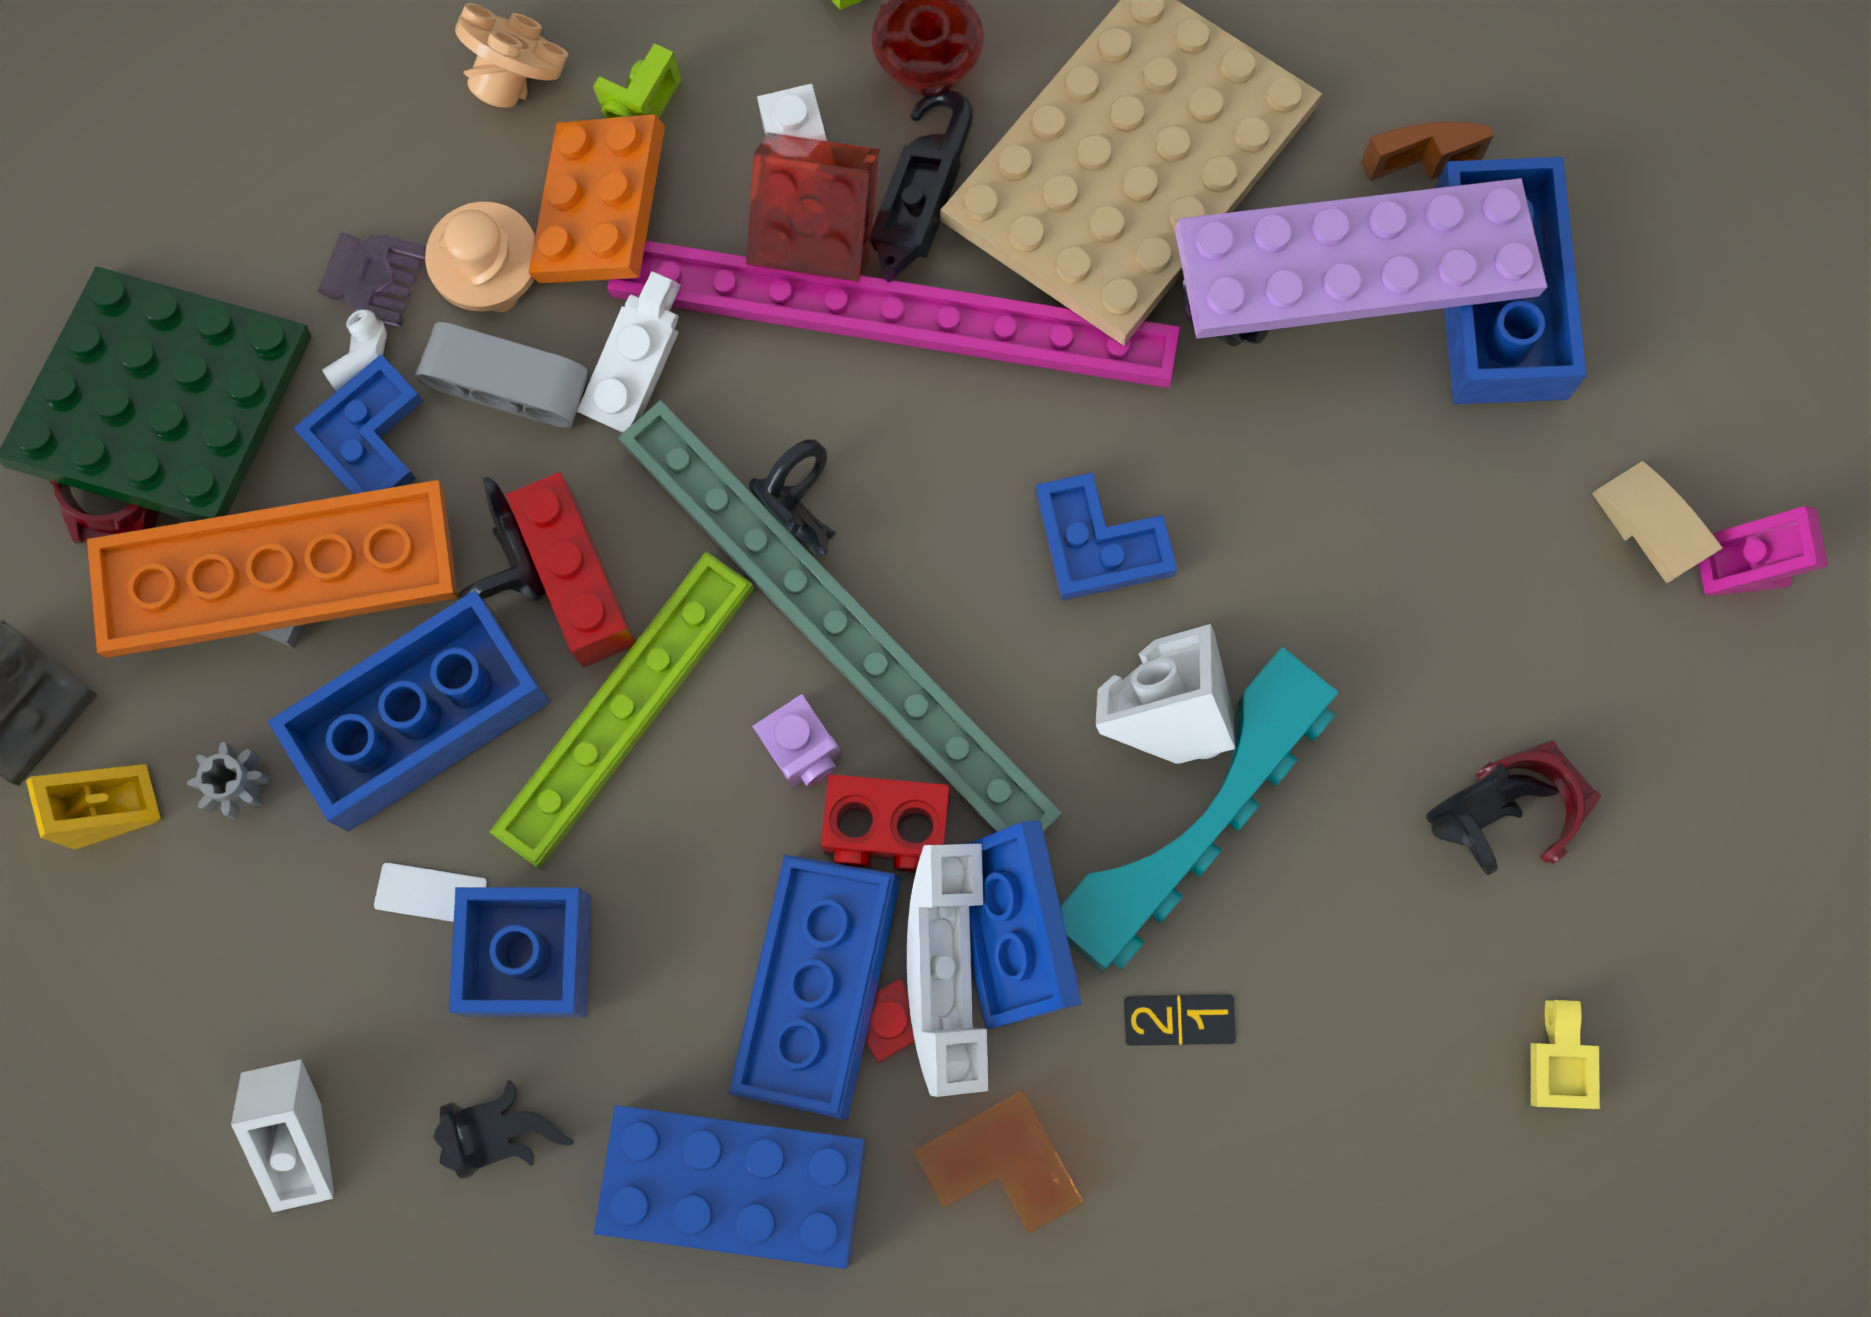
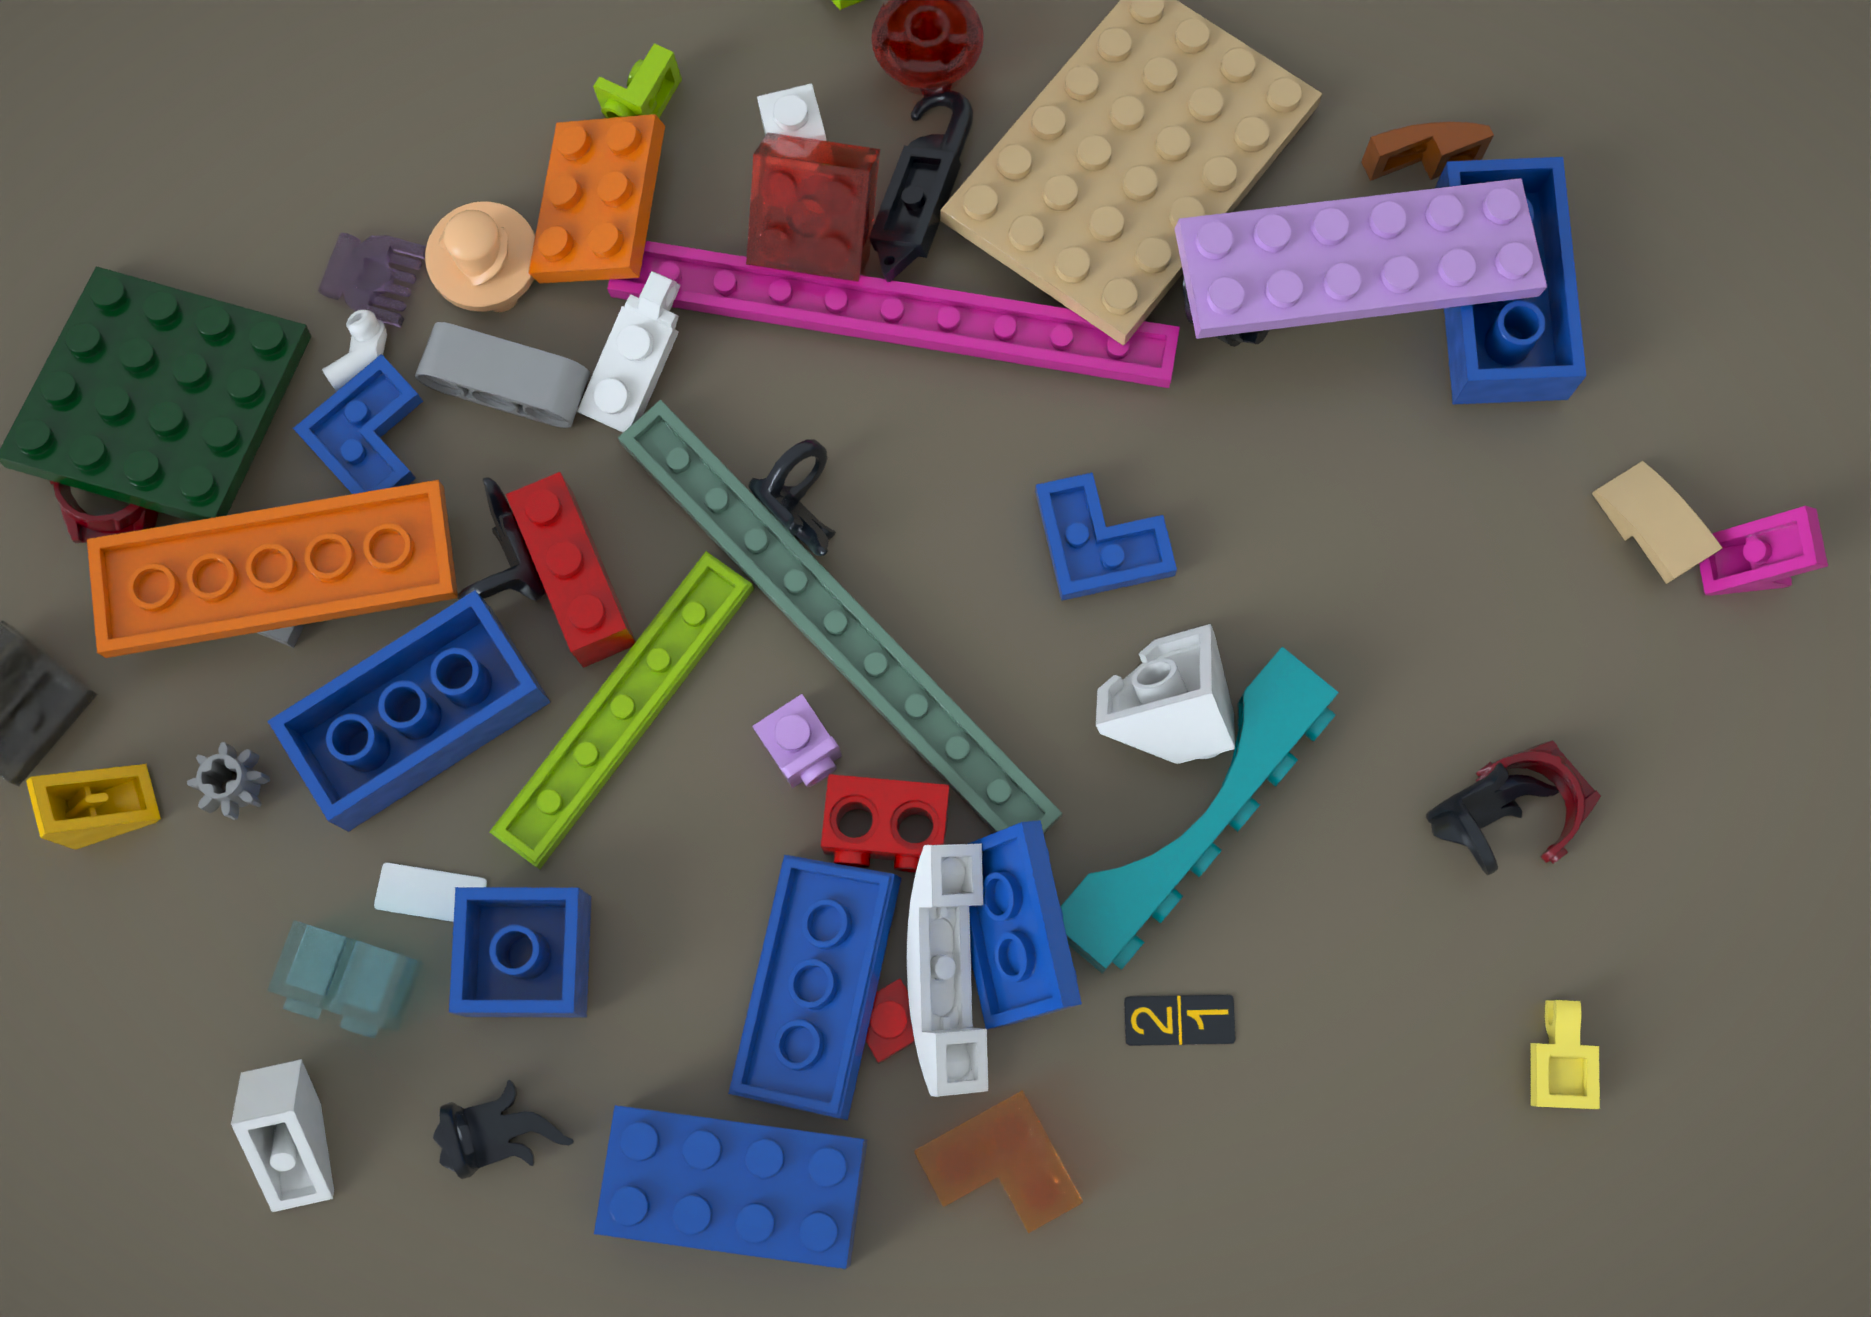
light nougat plate [455,3,568,108] -> none
none -> clear light blue piece [267,920,423,1038]

